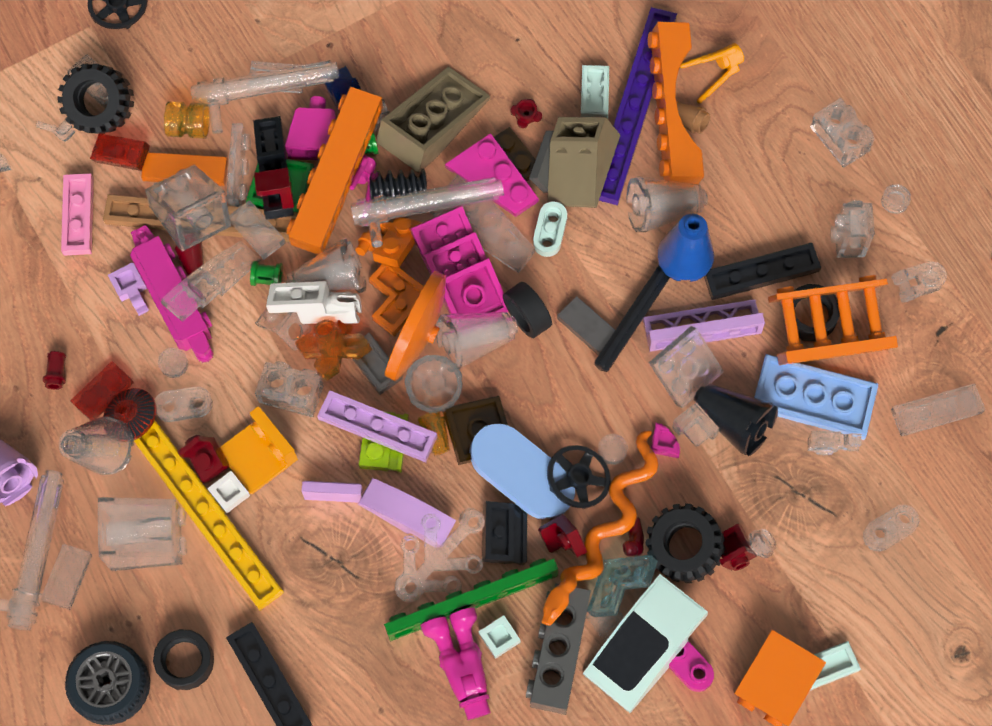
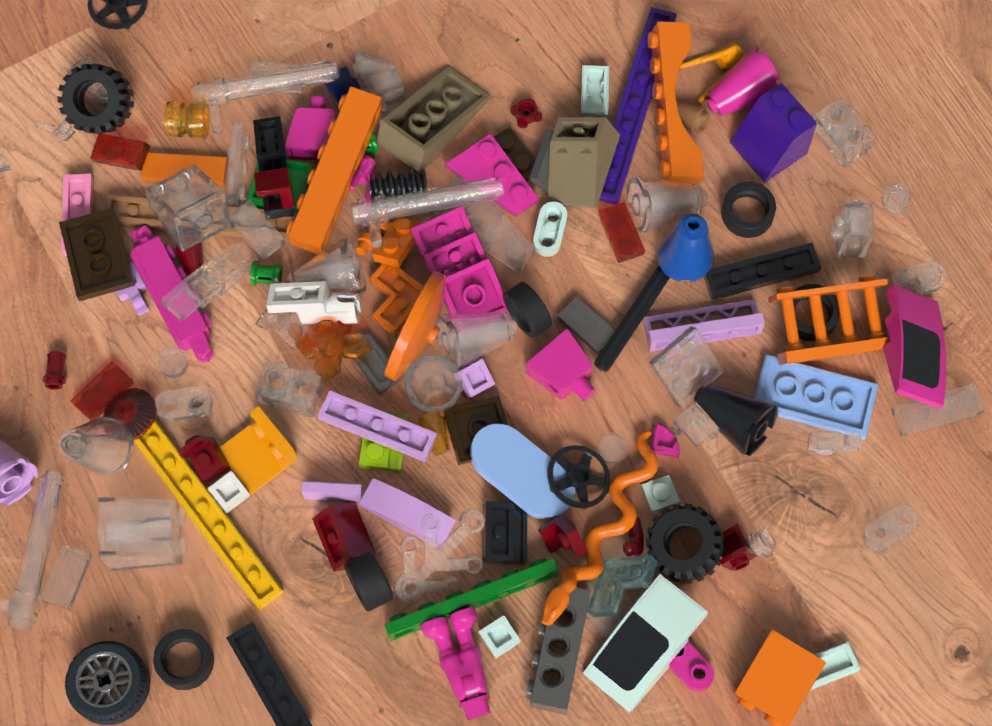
none -> dark brown plate [59,207,135,302]
none -> dark red panel [312,503,376,572]
none -> black tyre [344,551,393,611]
none -> clear slope [351,51,405,107]
none -> lavender plate [455,358,495,398]
none -> dark pink torso [526,329,596,401]
none -> clear red plate [598,202,645,263]
none -> light aqua plate [641,475,680,514]
none -> dark pink cone [705,45,780,116]
none -> black tyre [721,181,777,238]
none -> dark purple slope [730,82,817,183]
none -> dark pink slope [883,284,946,409]

